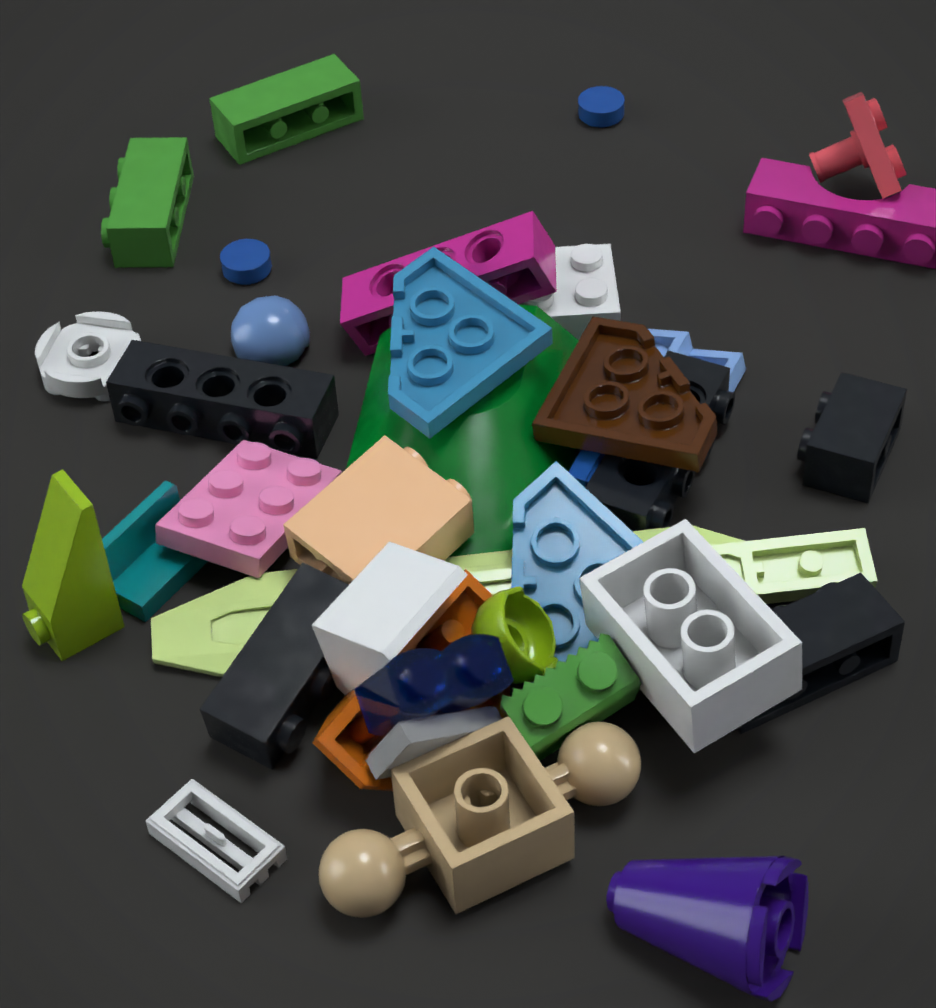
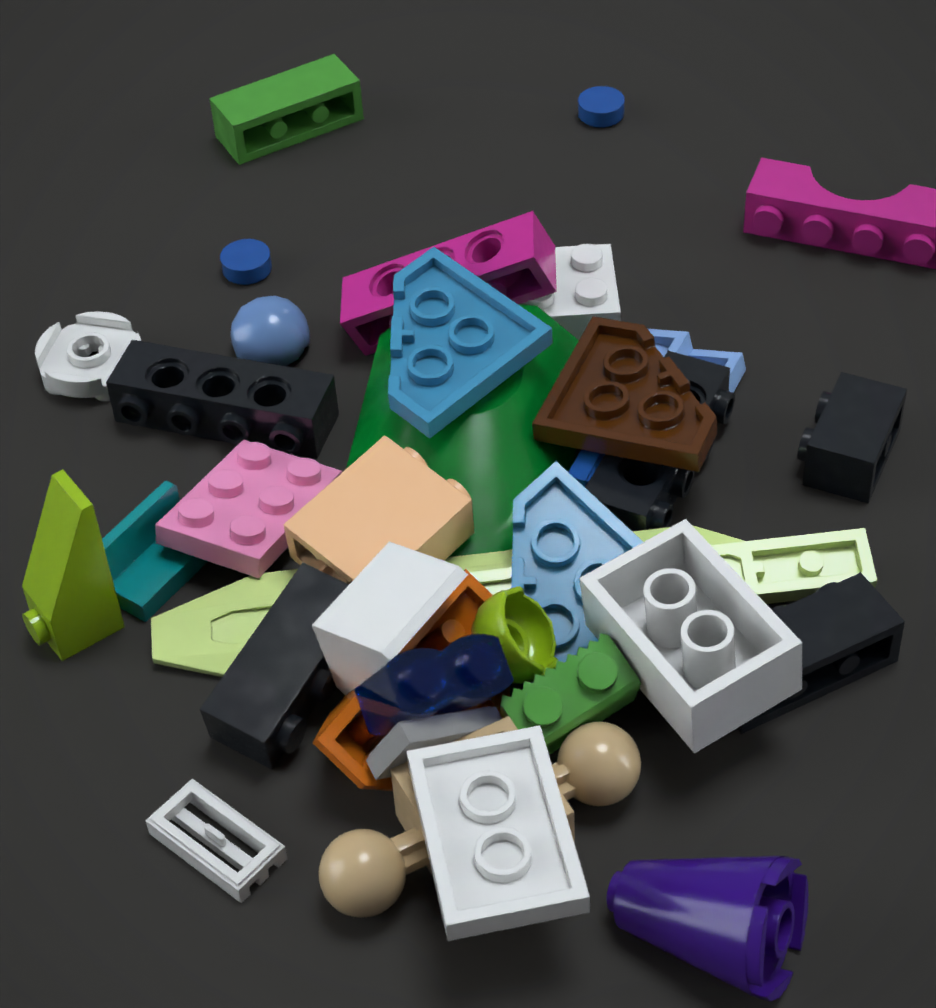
bright green brick [101,137,194,268] -> none
coral plate [809,92,907,199] -> none
none -> white plate [407,726,590,941]

